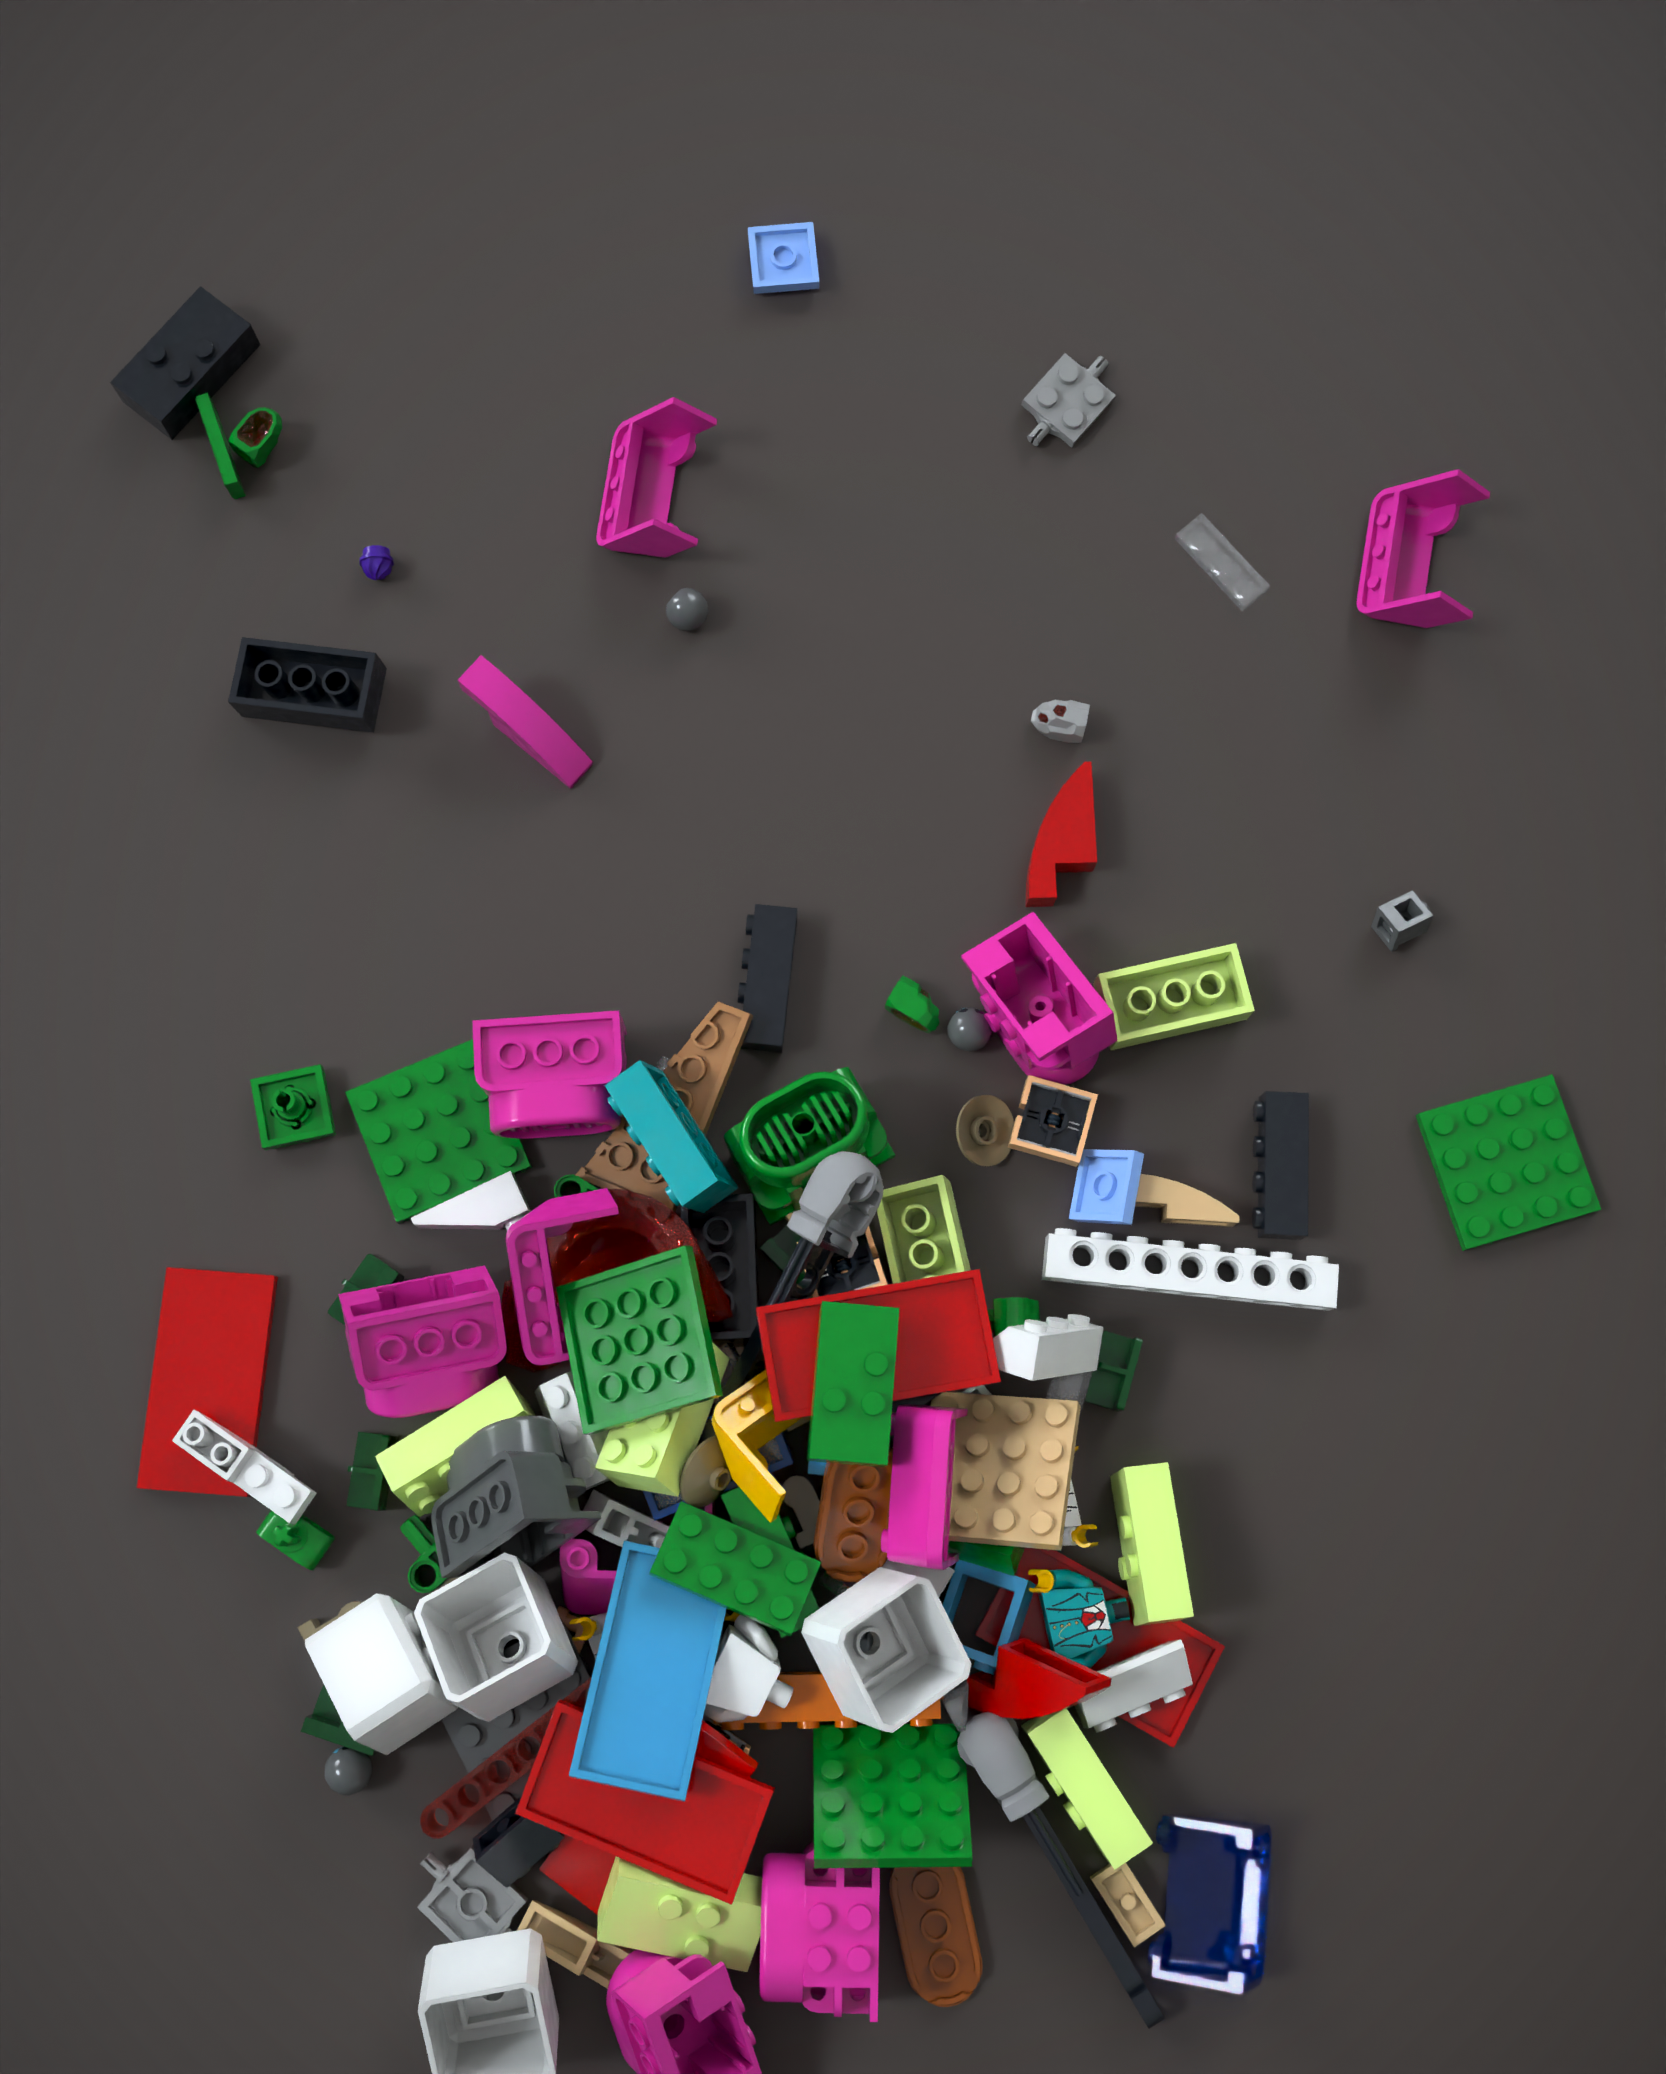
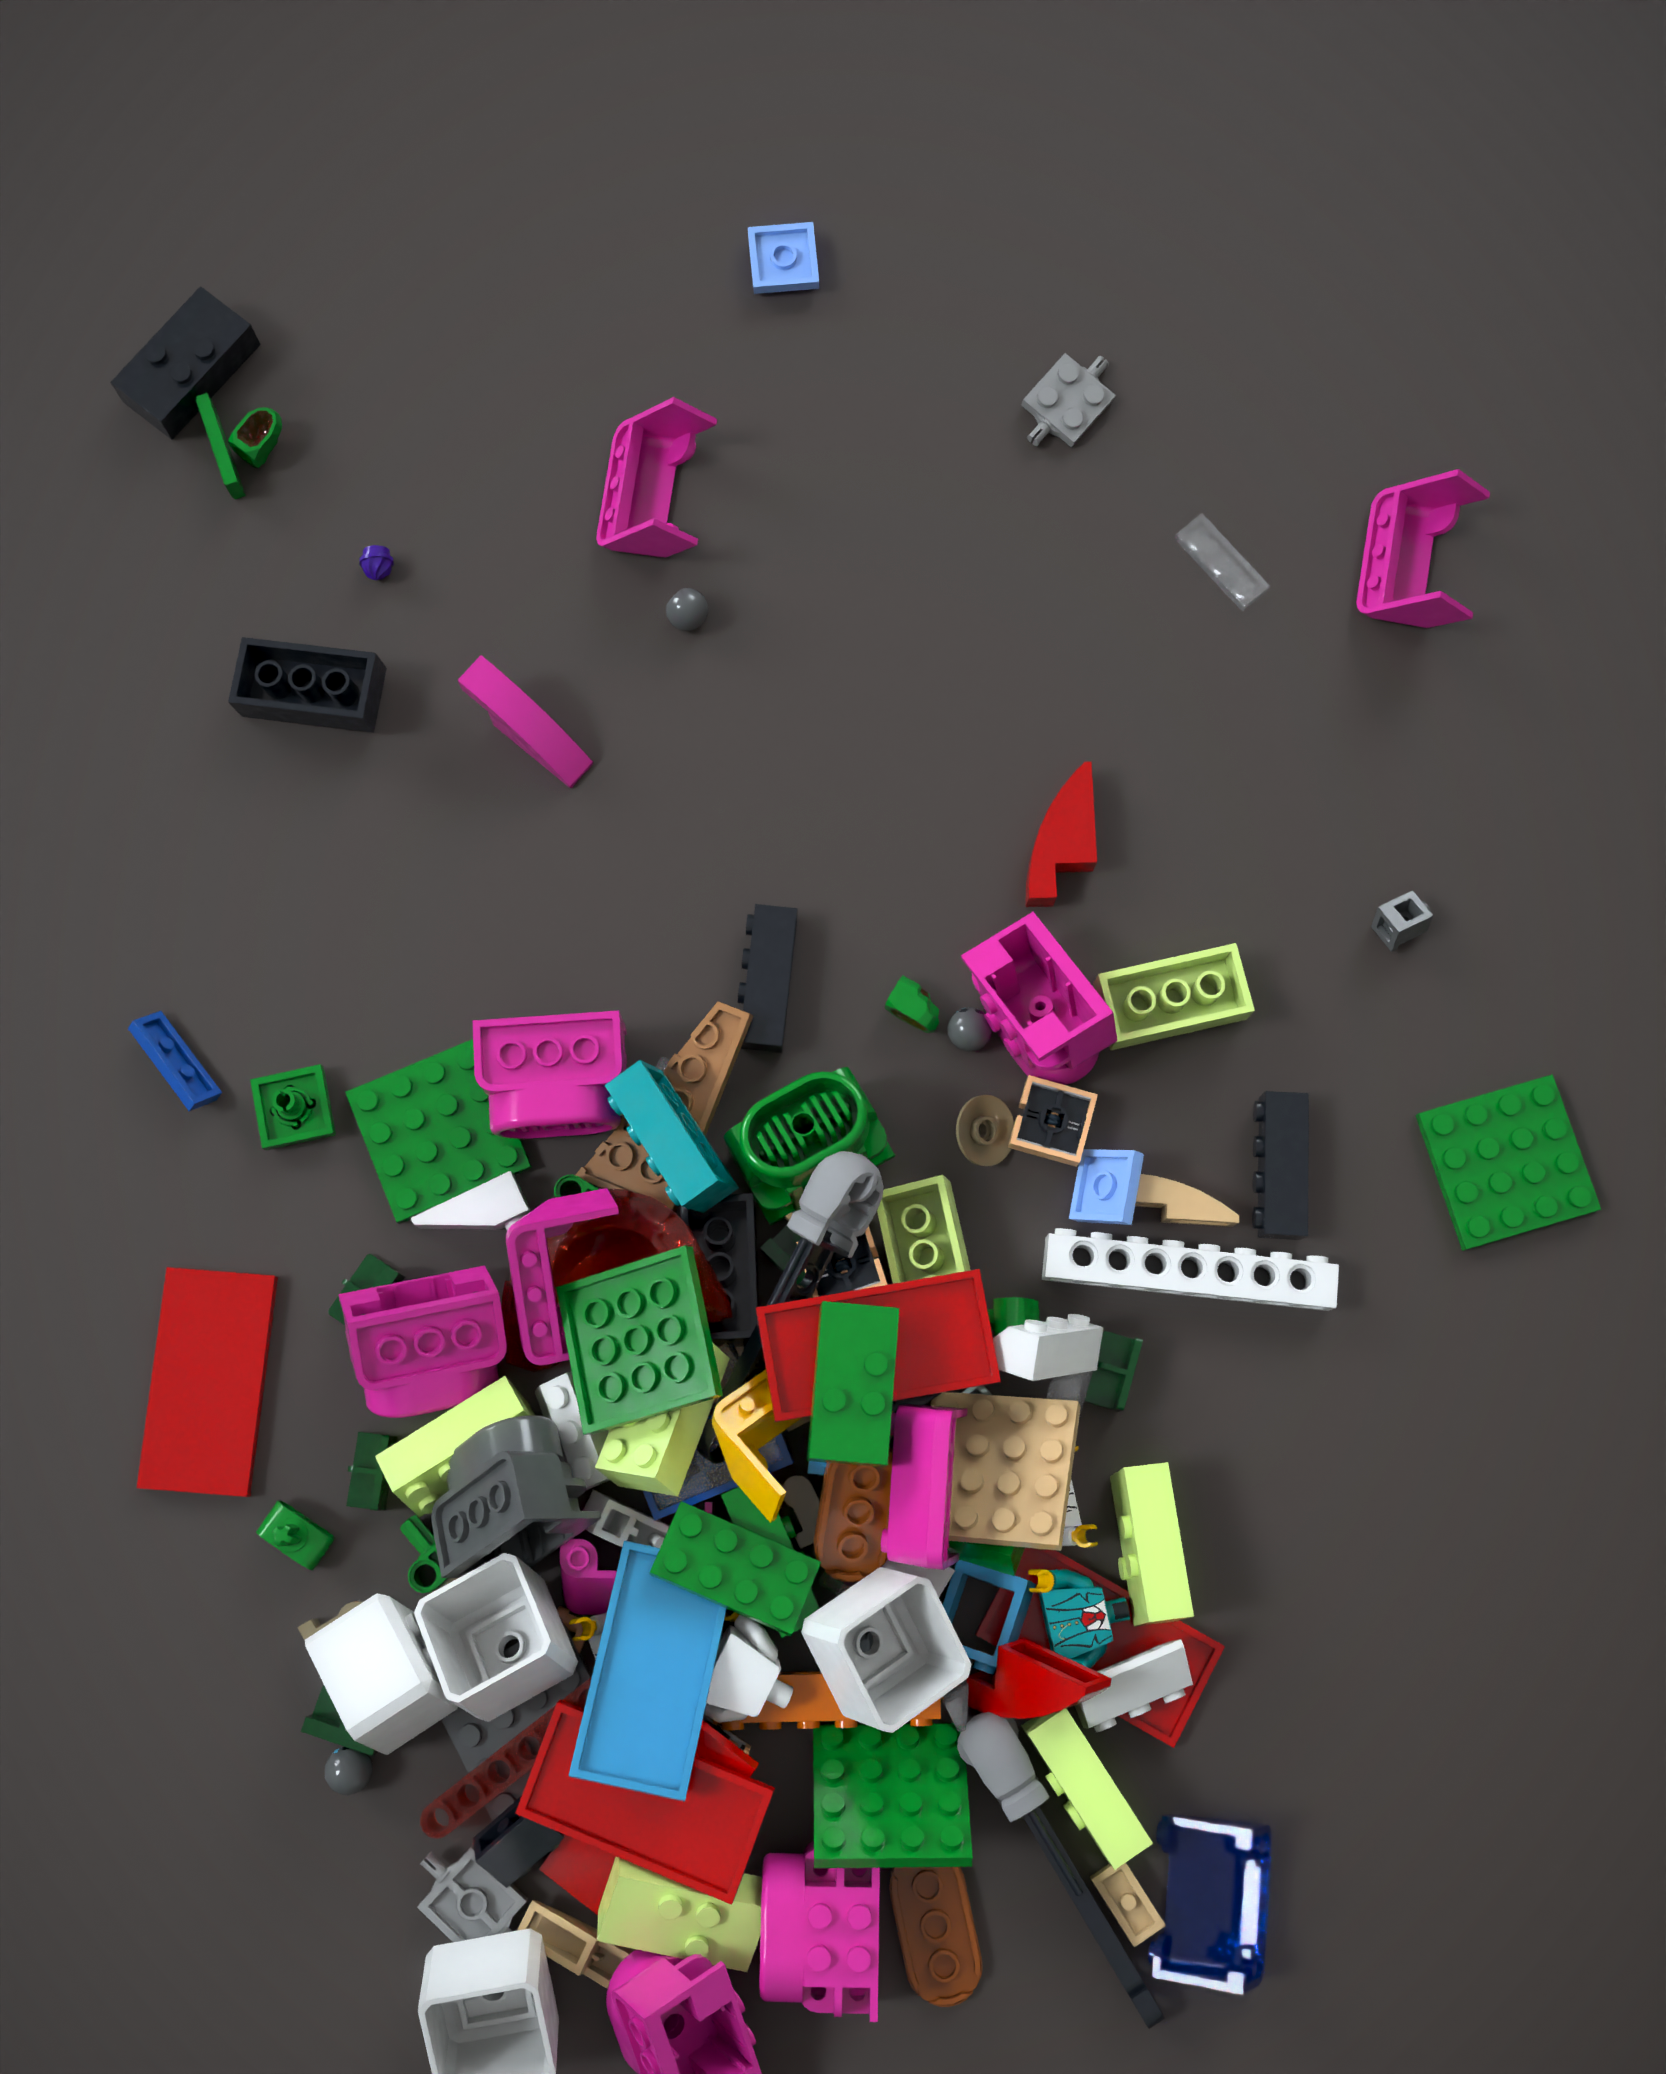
white slope [172,1409,317,1525] -> none
dark tan dish [680,1436,732,1508] -> none
light grey rock [1031,699,1090,743] -> none
none -> blue plate [128,1011,222,1111]

